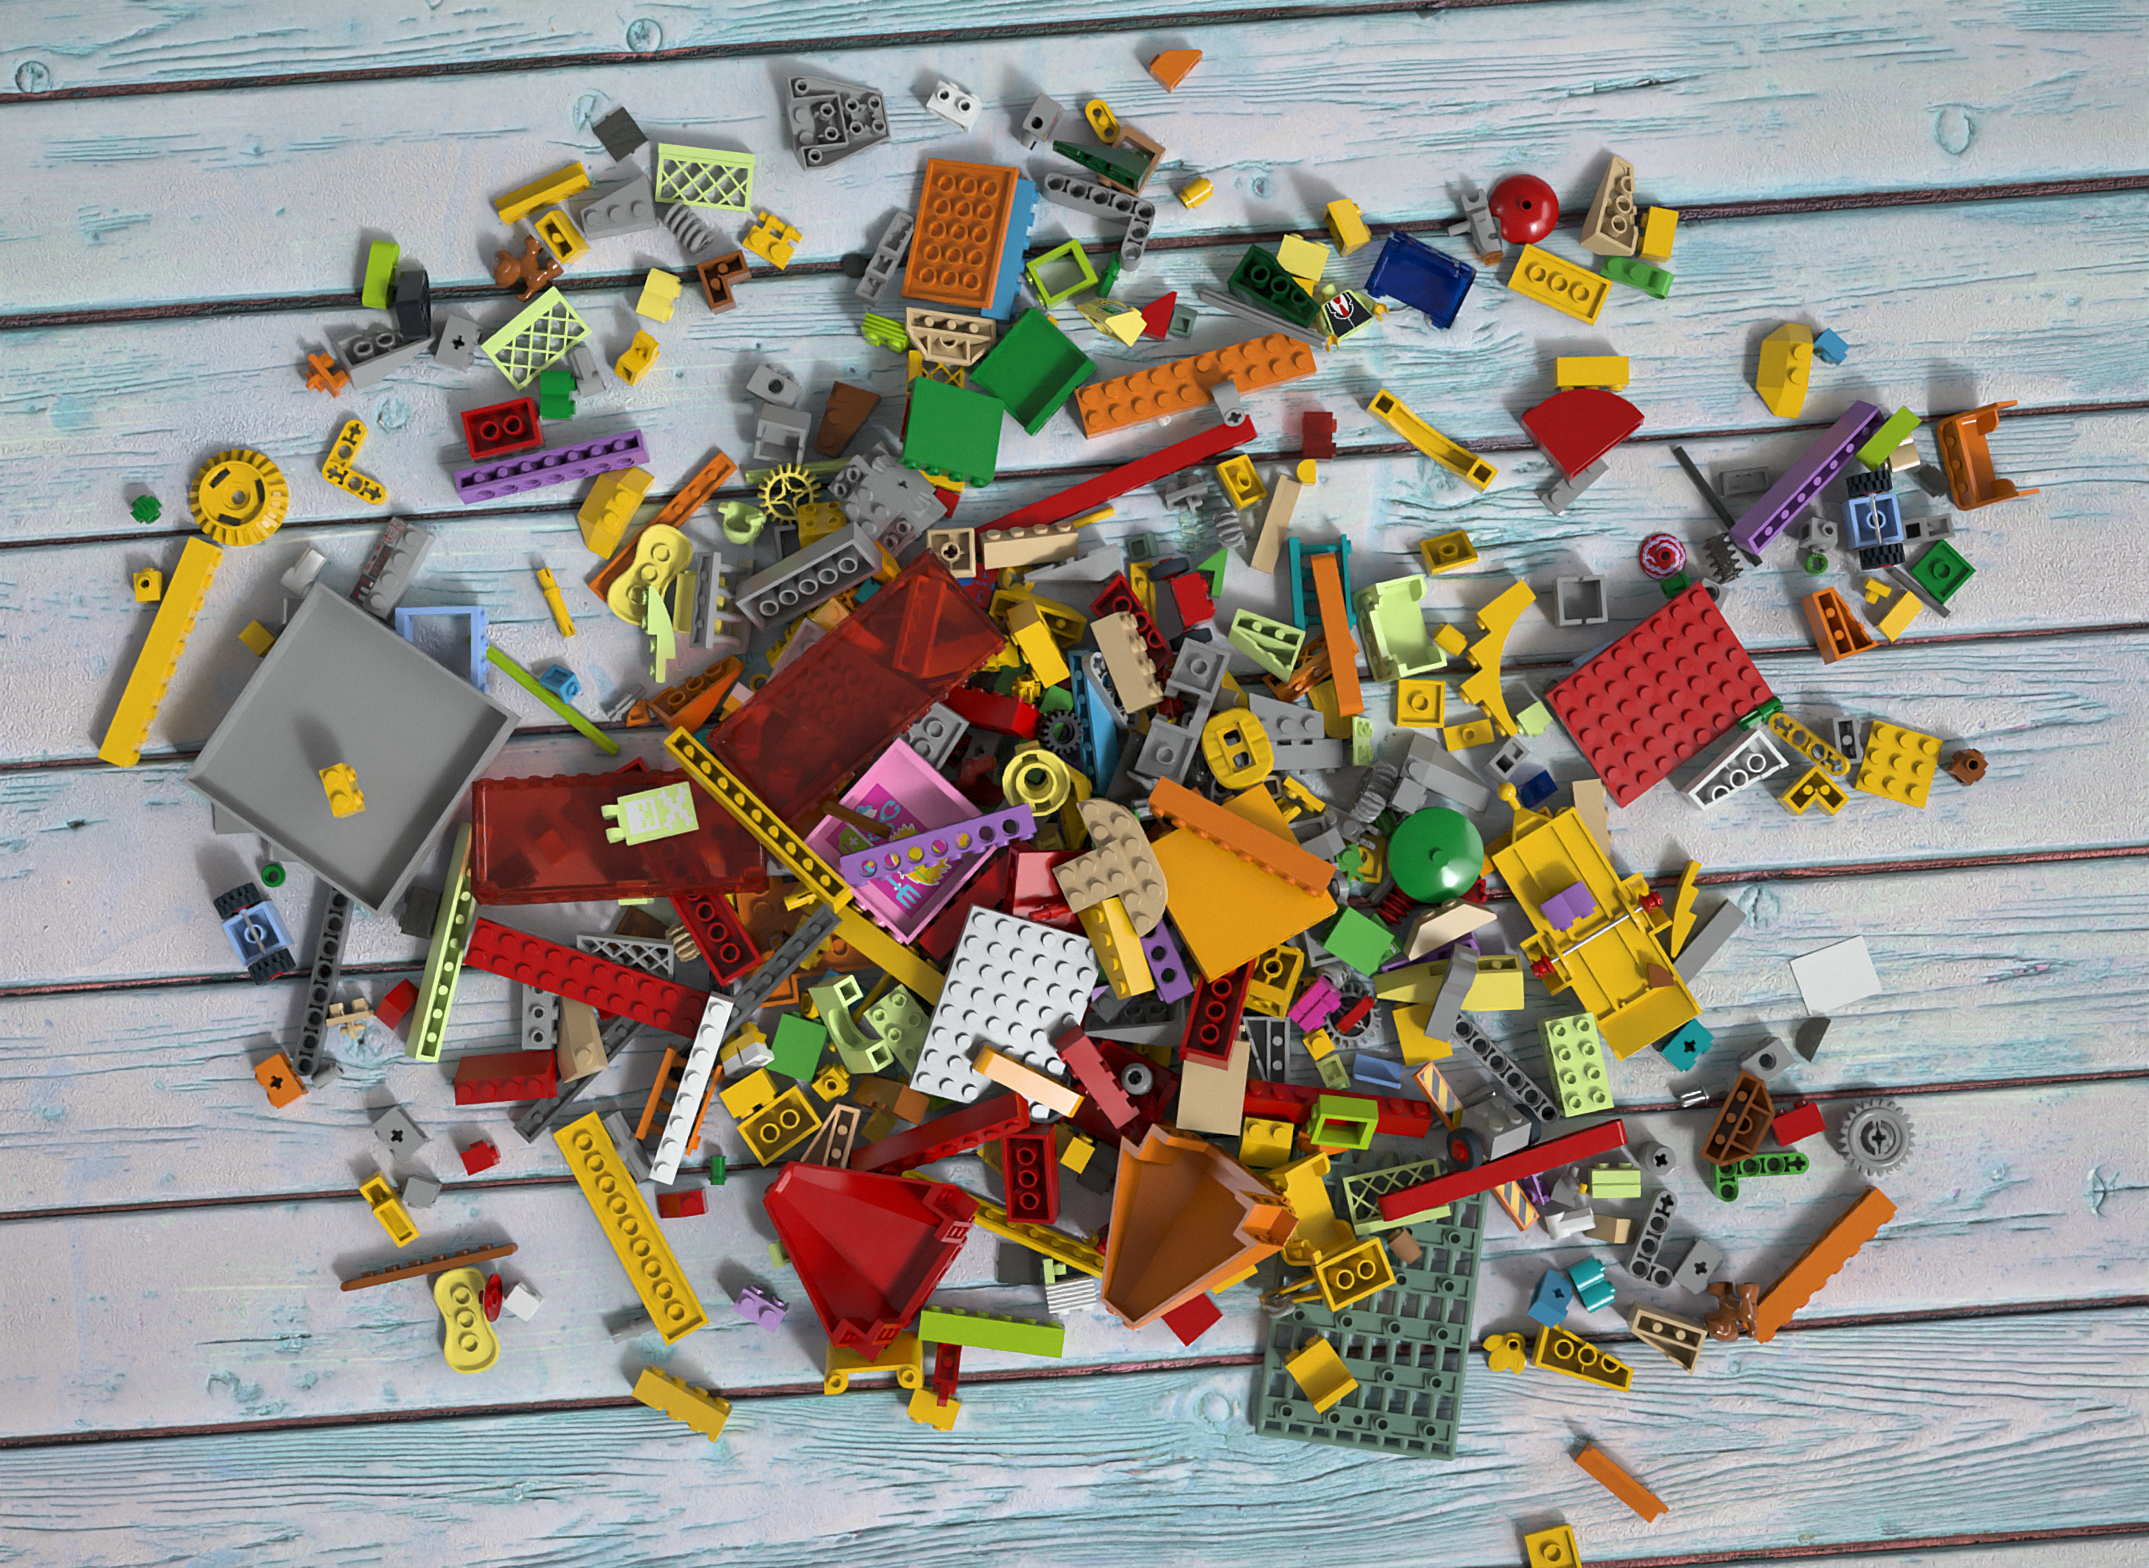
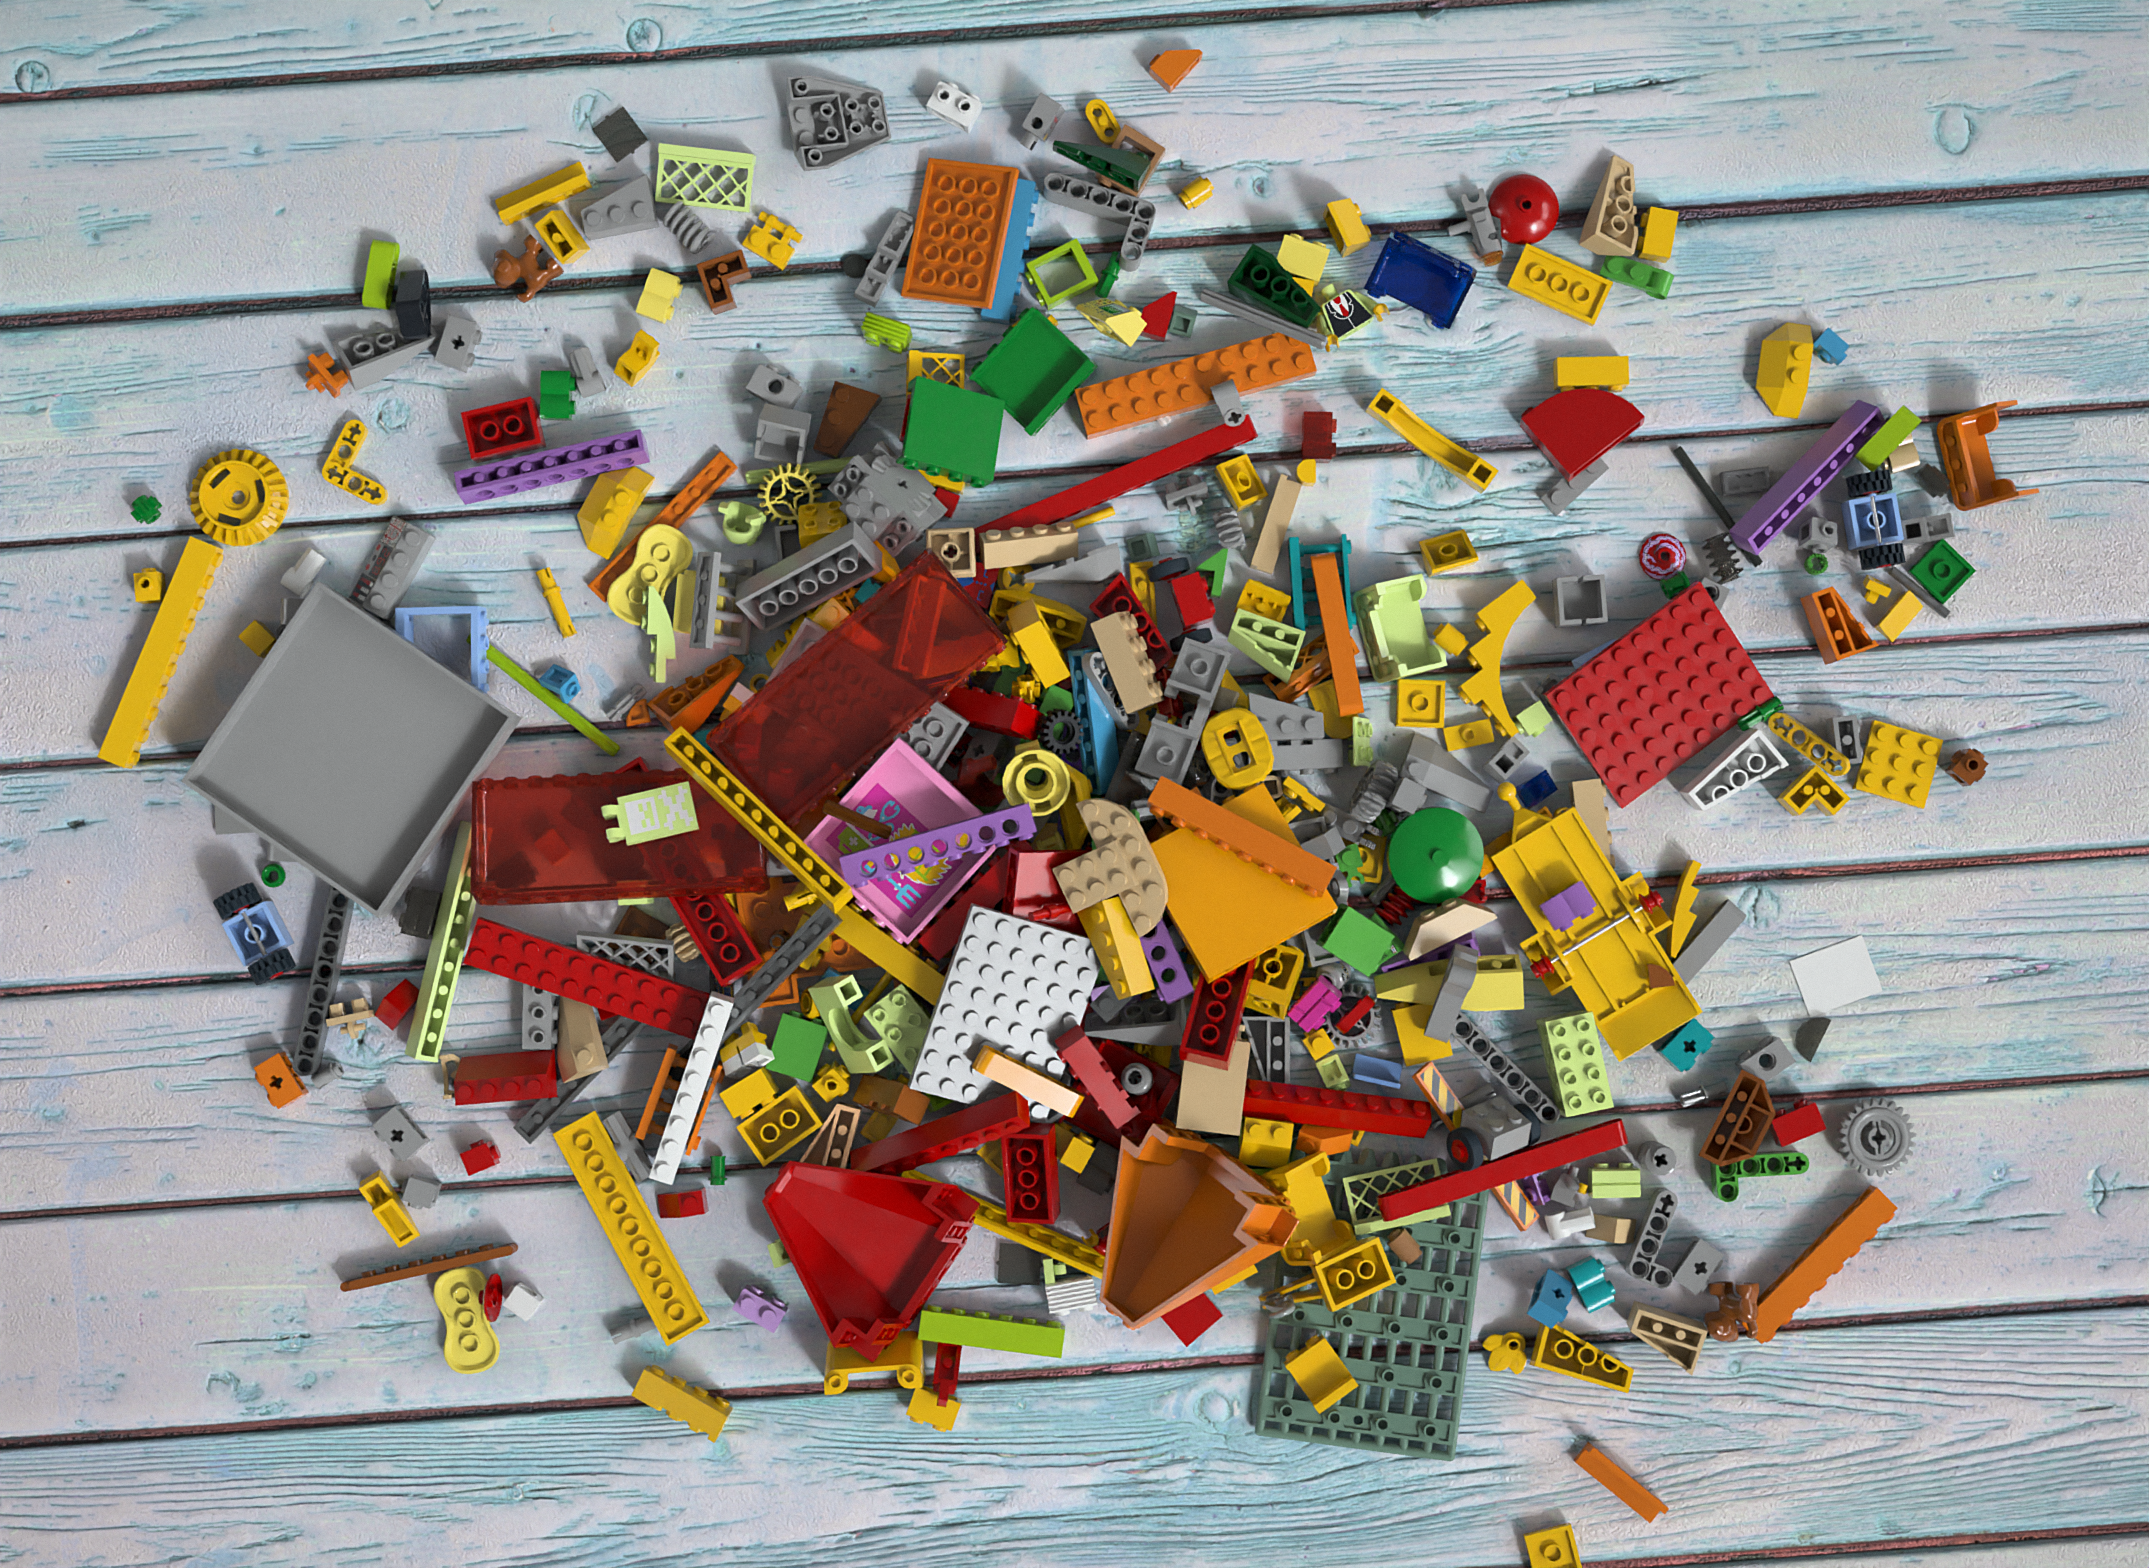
yellow brick [319,763,366,818] -> none
yellowish green fence [480,286,592,391] -> none
tan wedge [905,307,996,367] -> none
lime window [1306,1094,1379,1150] -> none
none -> tan helmet [439,1054,460,1099]
none -> yellow bracket [1234,579,1292,623]

